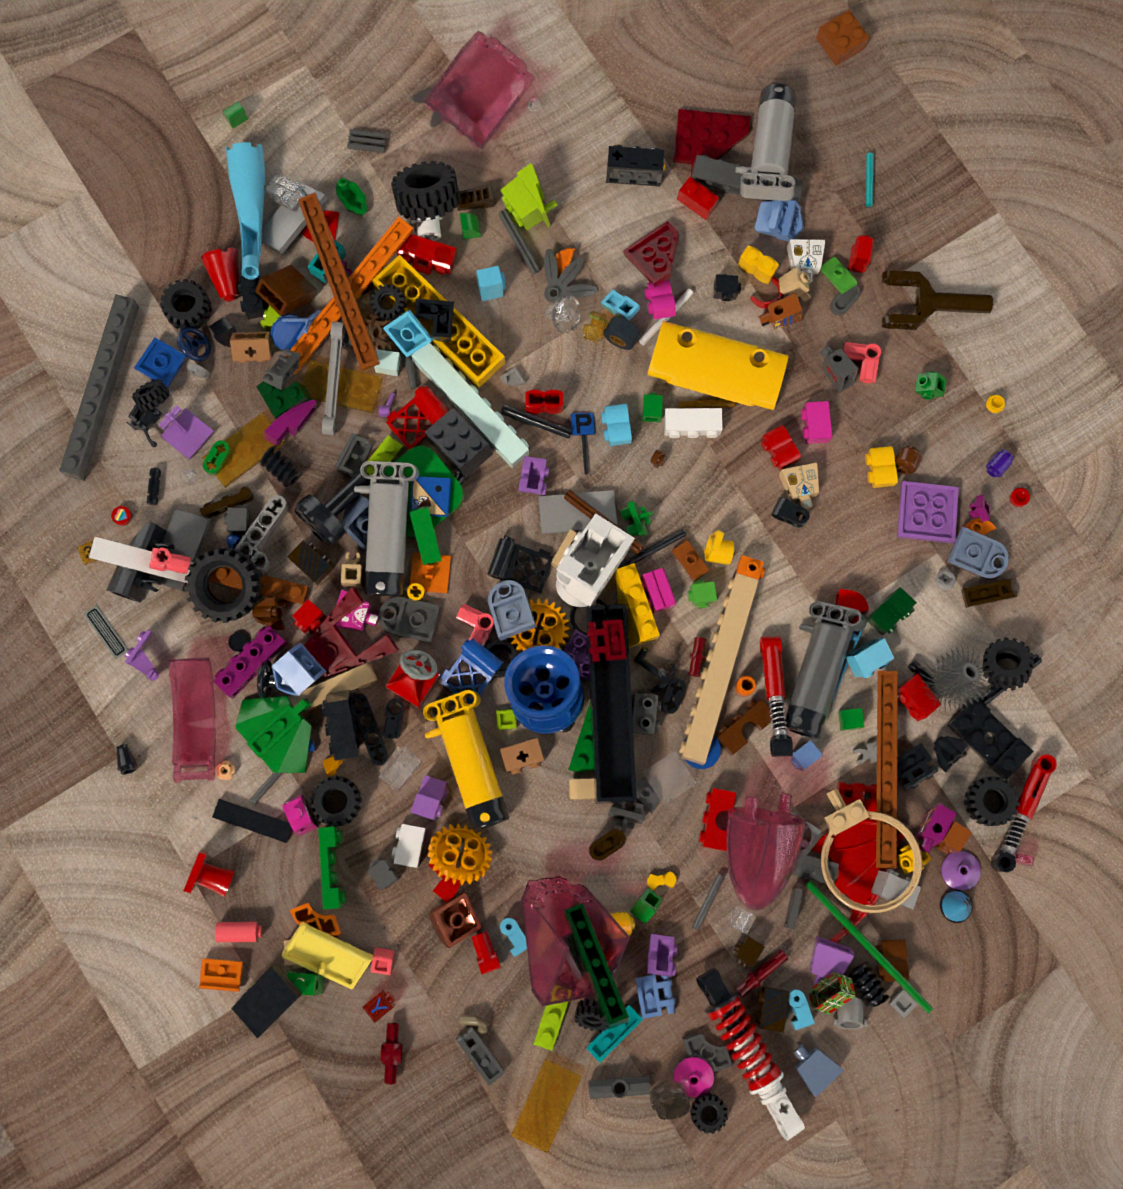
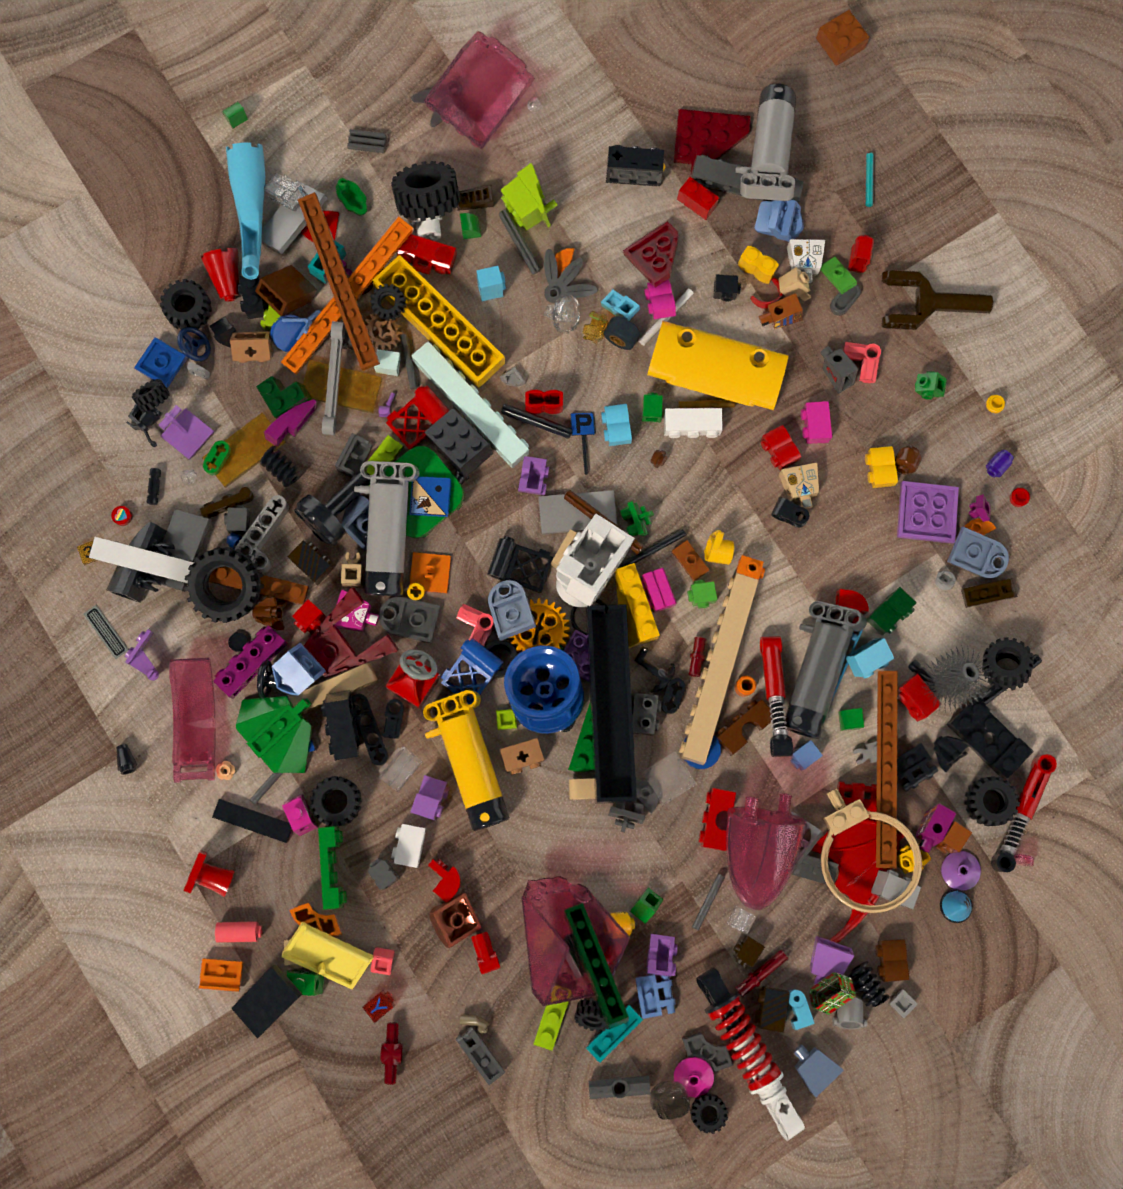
dark grey brick [59,294,139,481] -> none
coral piece [149,548,191,574] -> none
dark grey hinge [262,349,301,390] -> none
light orange tile [322,756,343,778] -> none
medium azure slope [383,310,433,357] -> none
green tile [409,506,442,565] -> none
black brick [415,299,454,342] -> none
light orange gear [428,823,493,885] -> none
medium azure leg [500,918,532,957] -> none
clear yellow tile [511,1059,582,1154] -> none
dark red plate [587,619,627,662] -> none
dark brown brick [589,829,626,861] -> none
yellow piece [647,871,676,890] -> none
dark grey tile [784,888,803,930] -> none
green piece [805,880,934,1014] -> none

